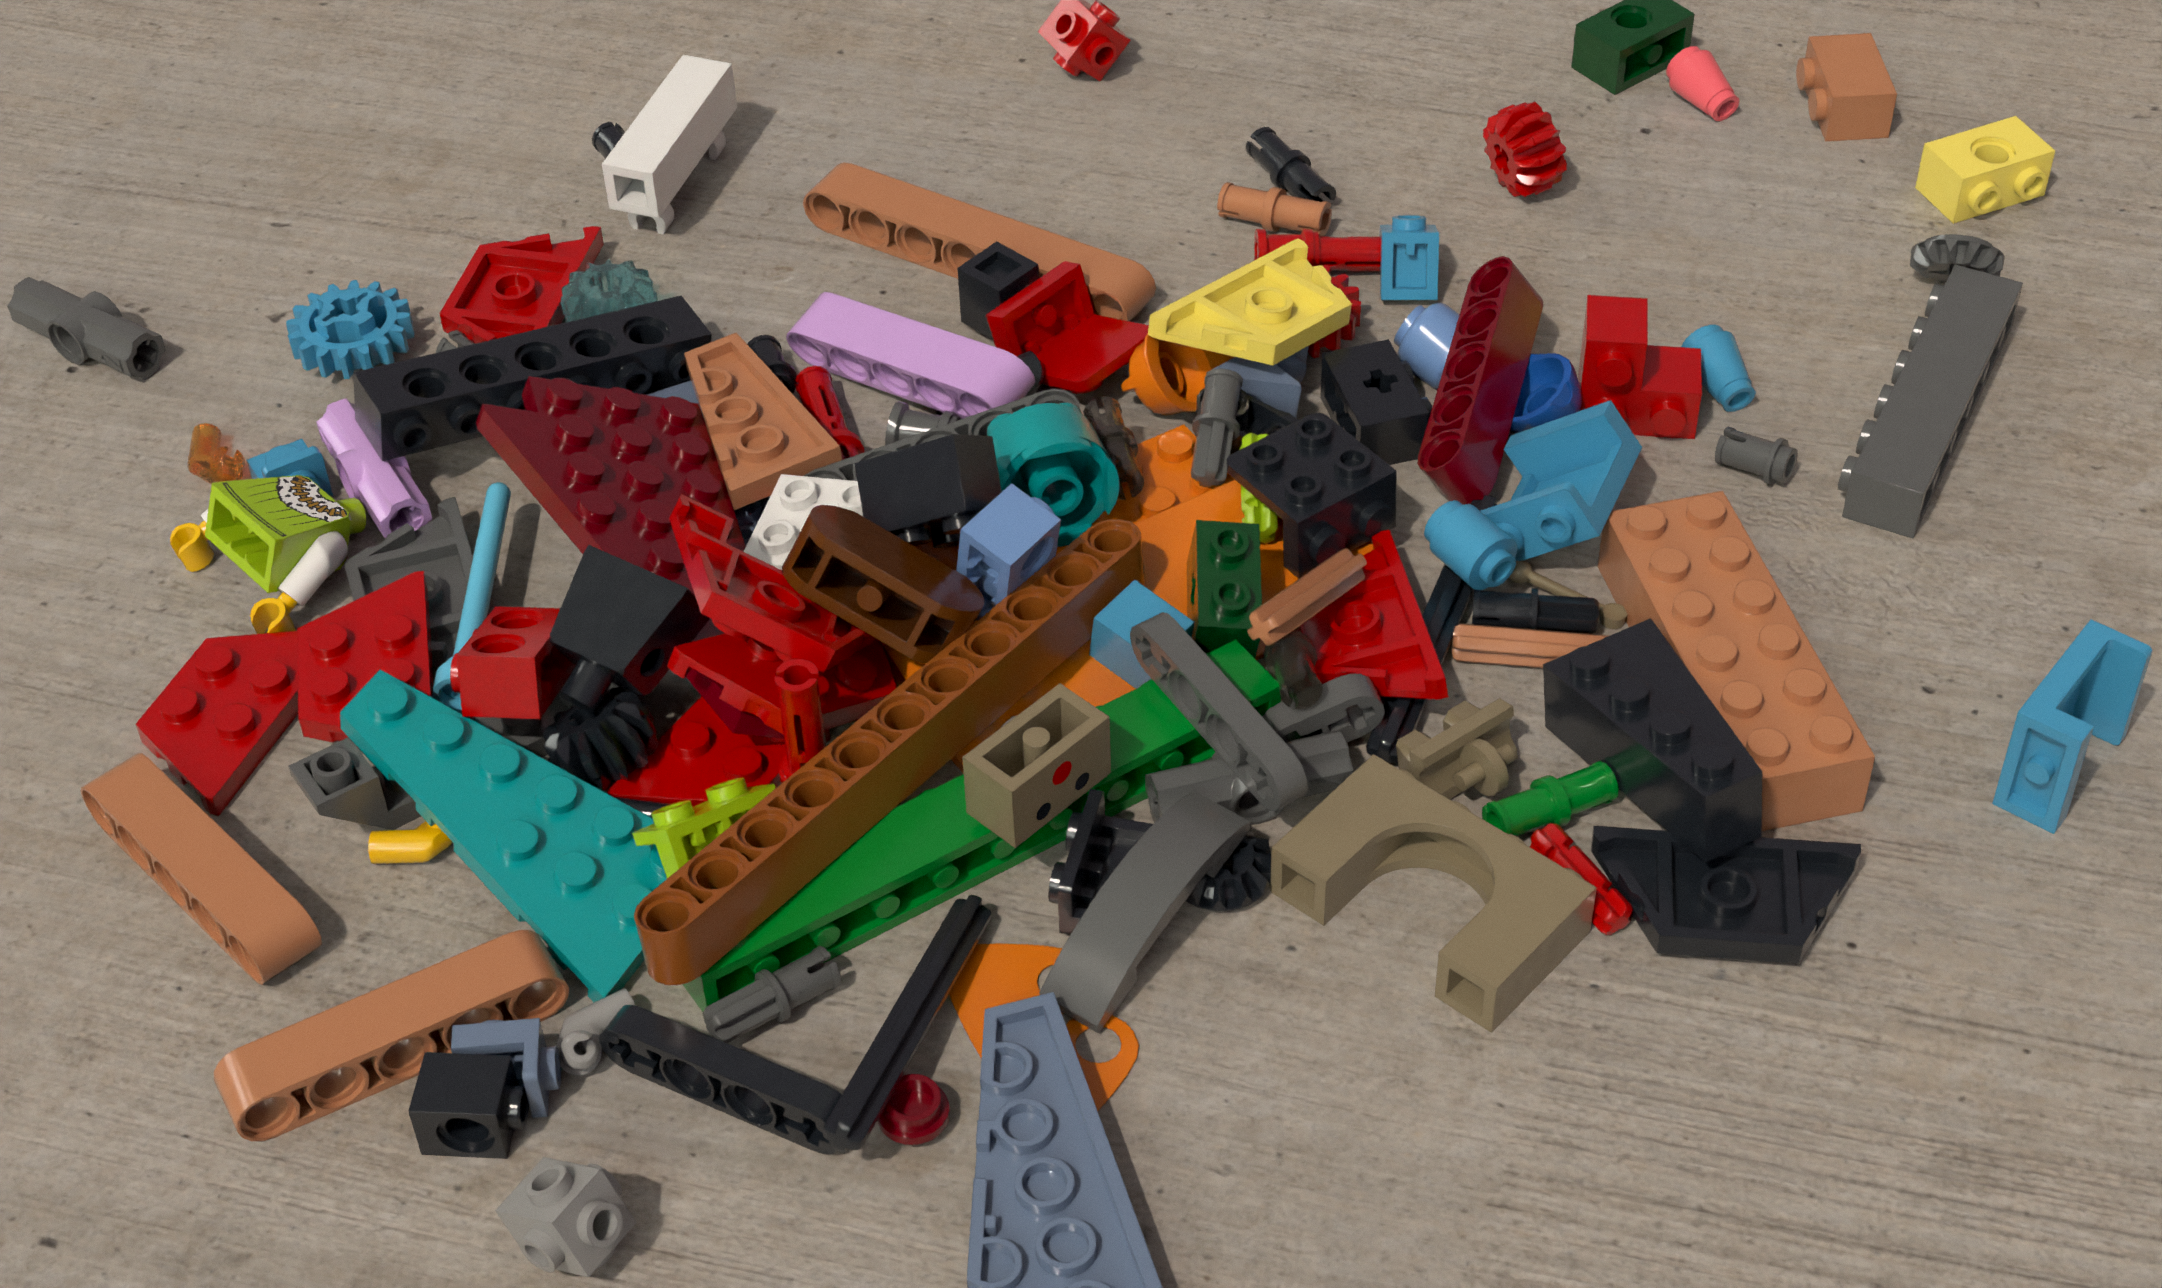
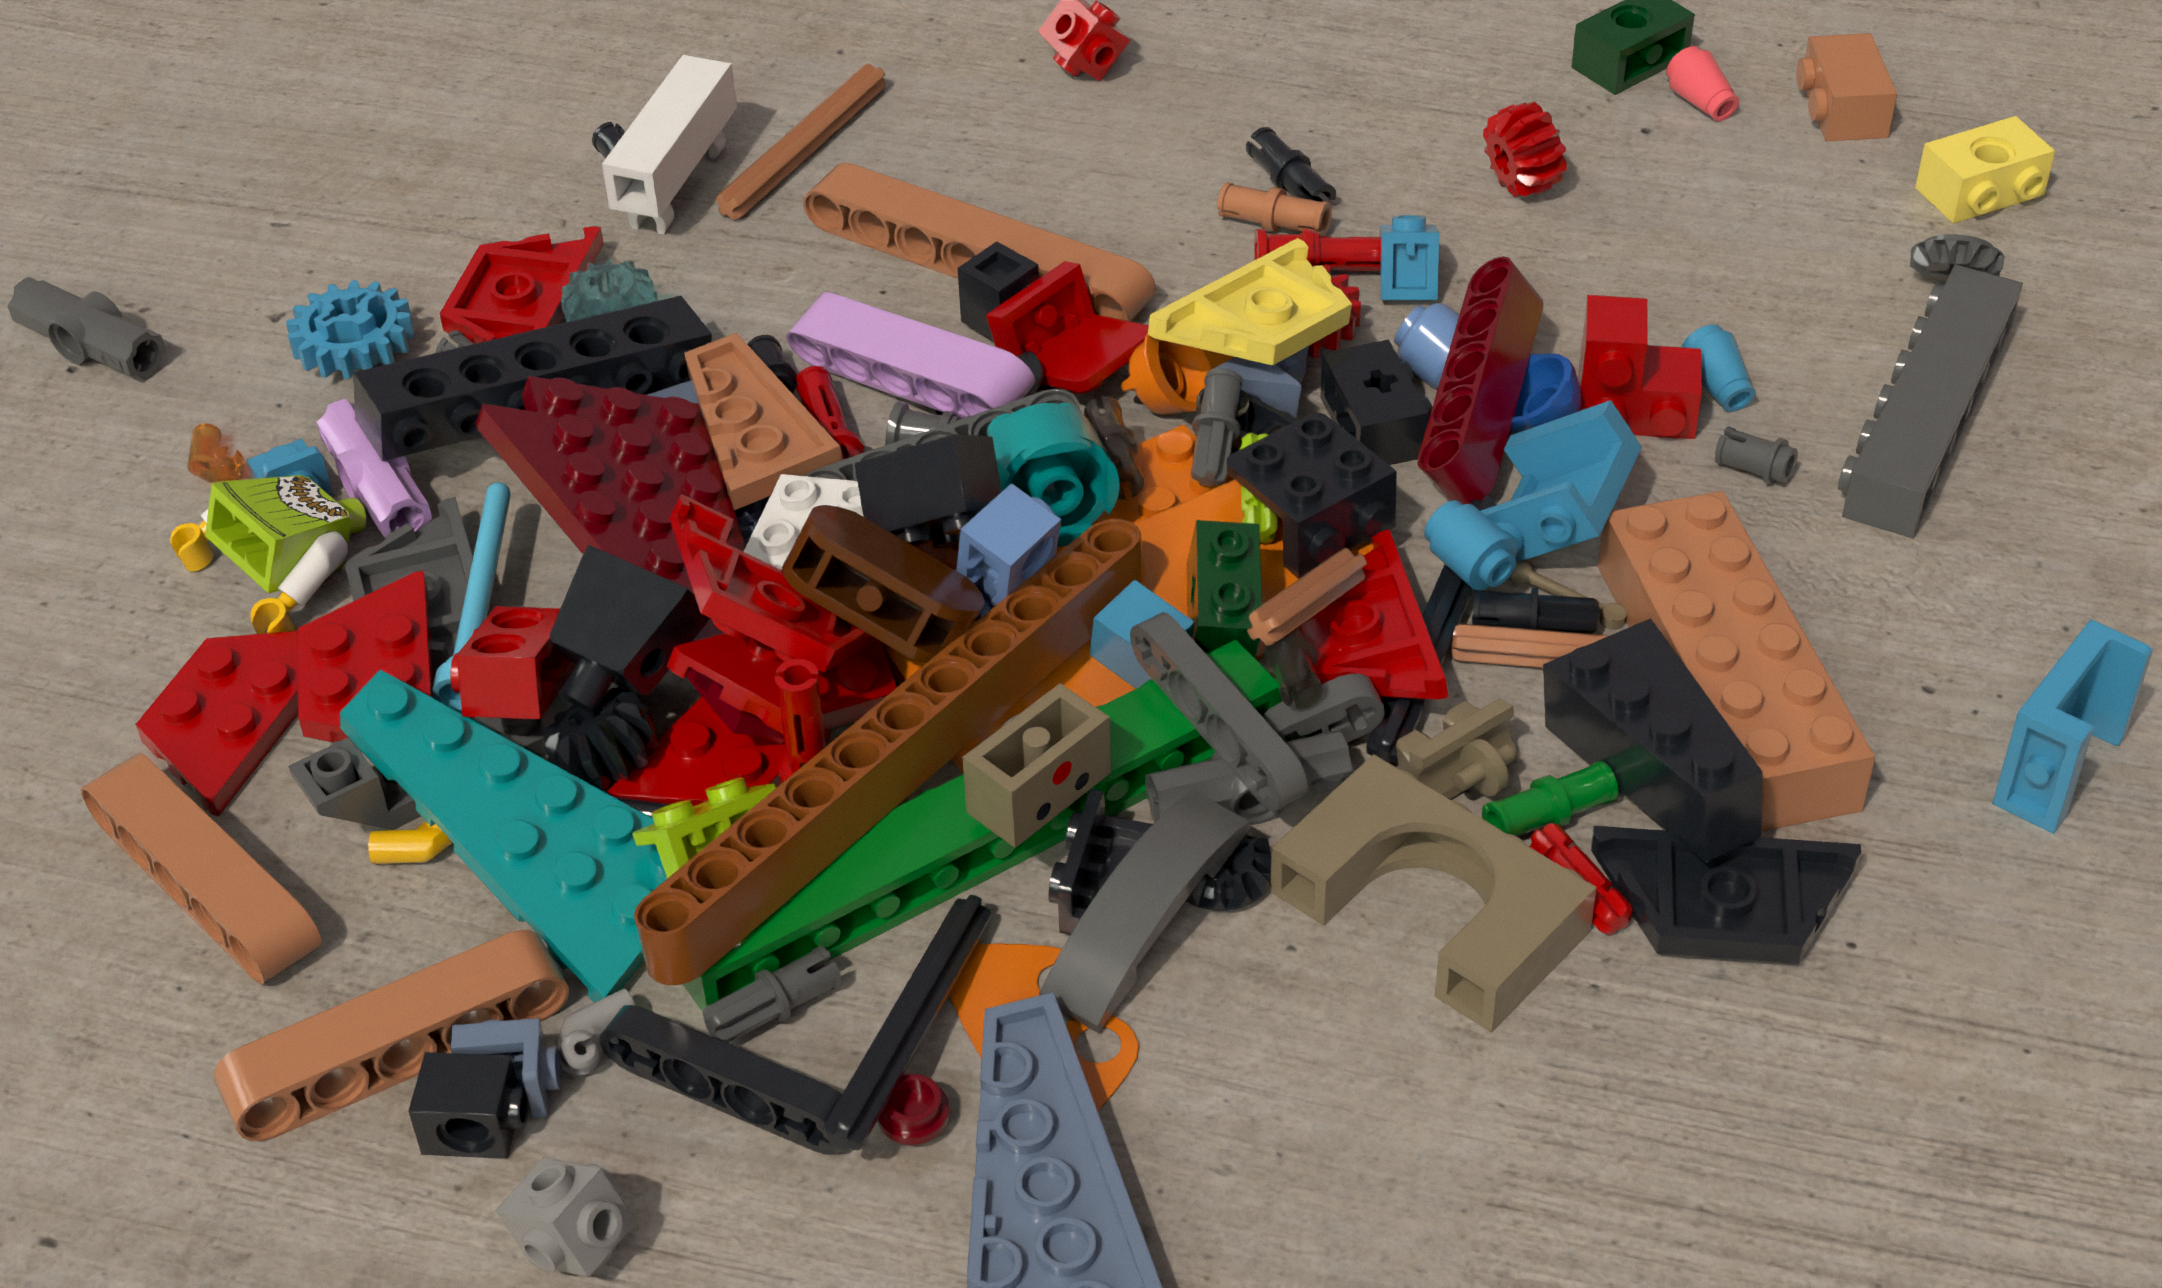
none -> nougat axle [716,64,886,220]

